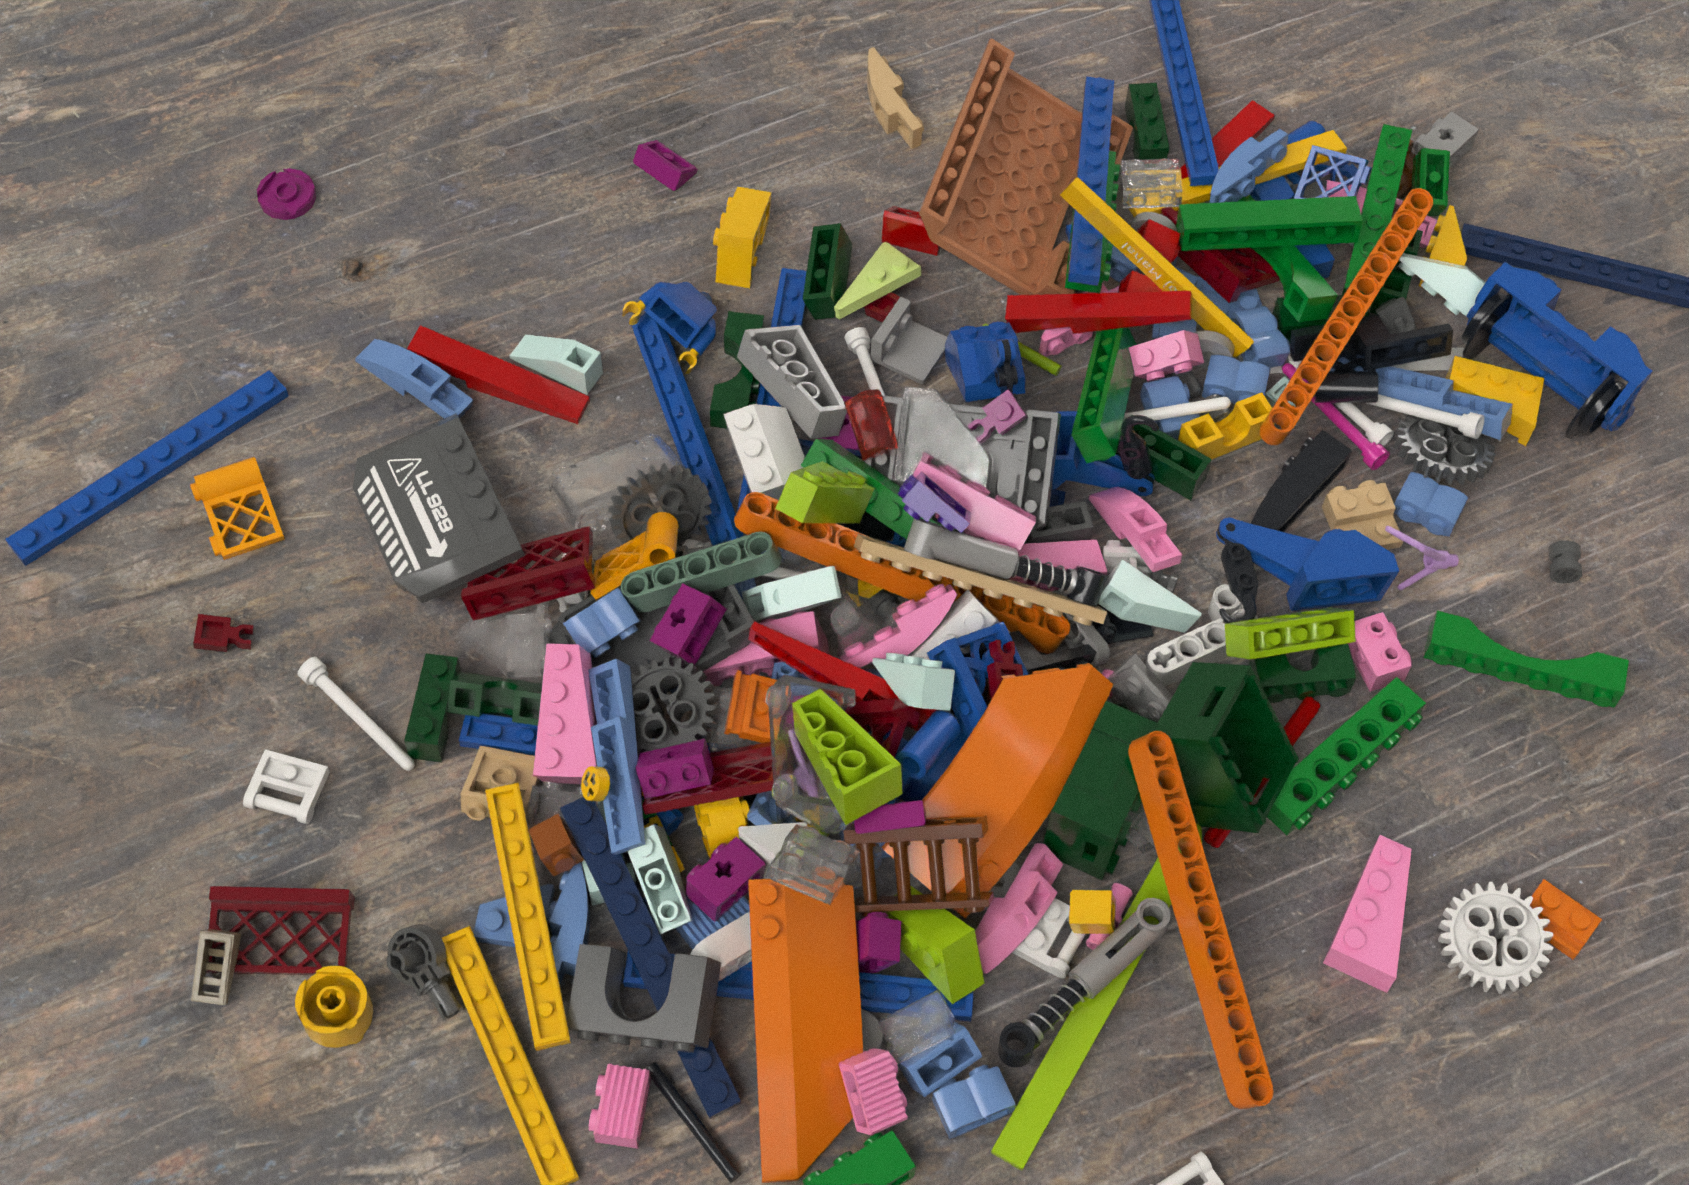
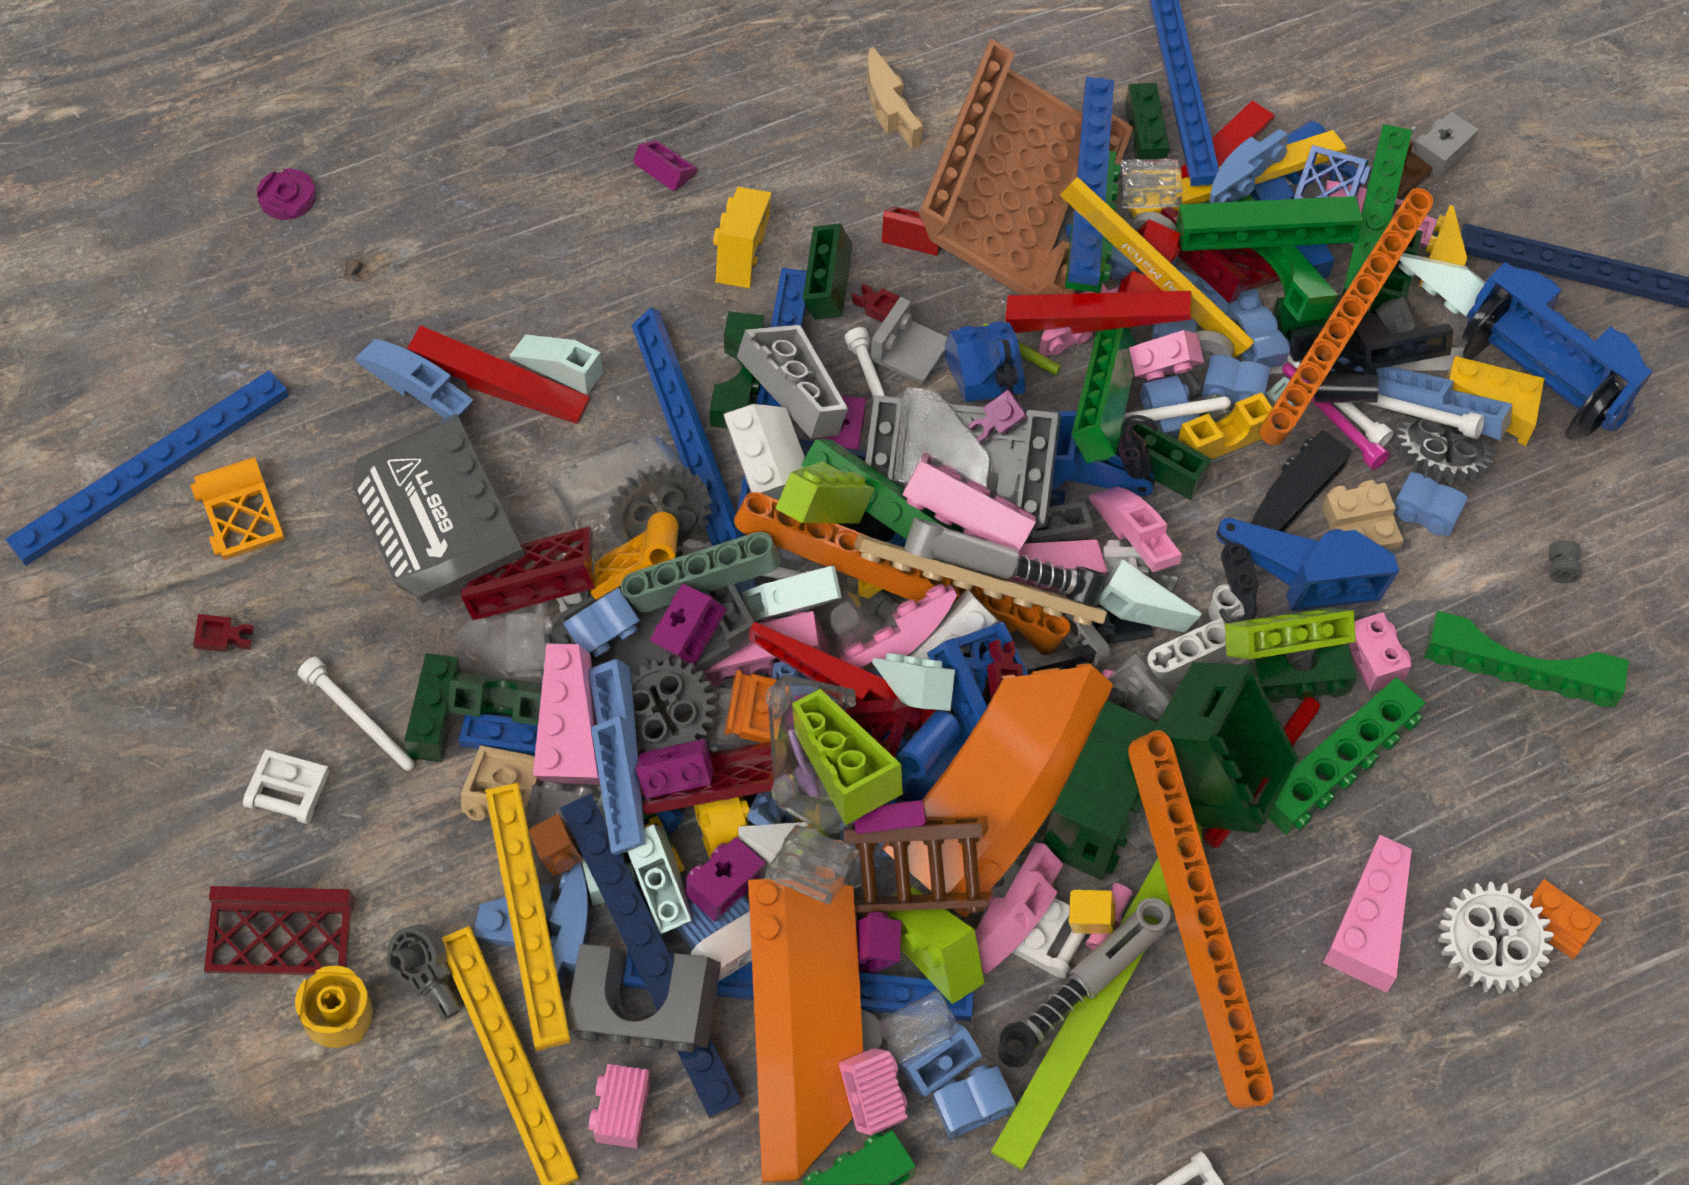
dark tan slope [191,929,241,1005] -> none
yellow tile [581,766,610,802] -> none
blue torso [622,282,717,374] -> none
black bar [646,1062,741,1183] -> none
yellowish green wing [834,242,921,320] -> none
clear red slope [844,389,899,461] -> none
plate [898,471,971,533] -> none
lavender plant [1385,526,1459,590] -> none
green brick [1412,148,1450,217] -> none

